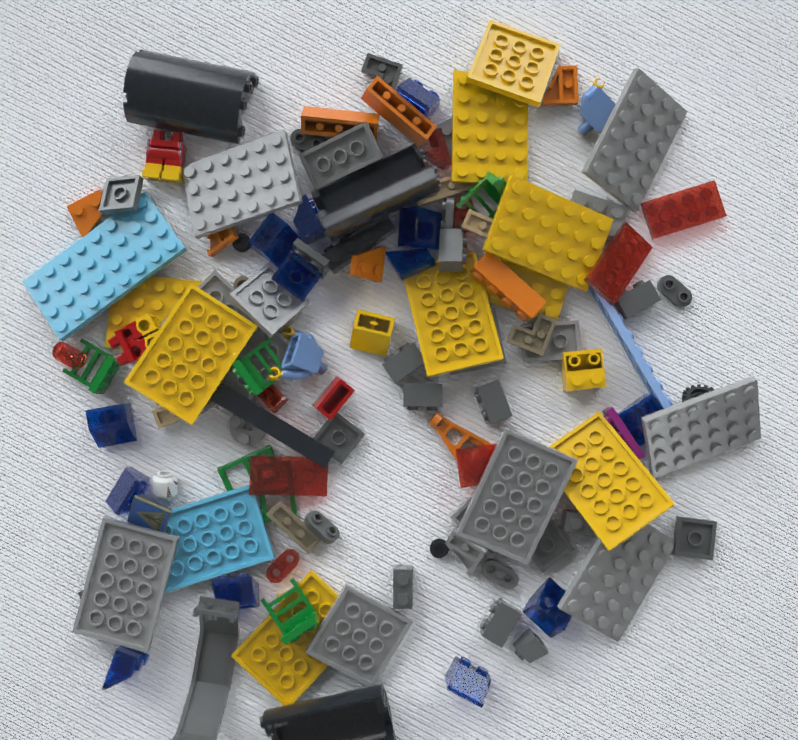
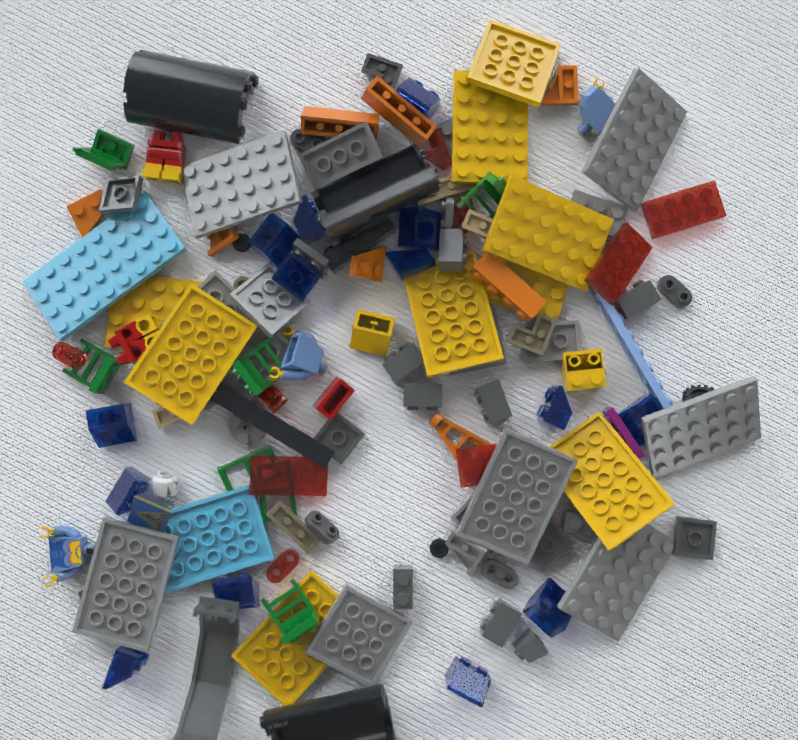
none -> torso [38,525,95,587]
none -> green plate [72,129,135,171]
none -> clear blue slope [536,385,573,431]

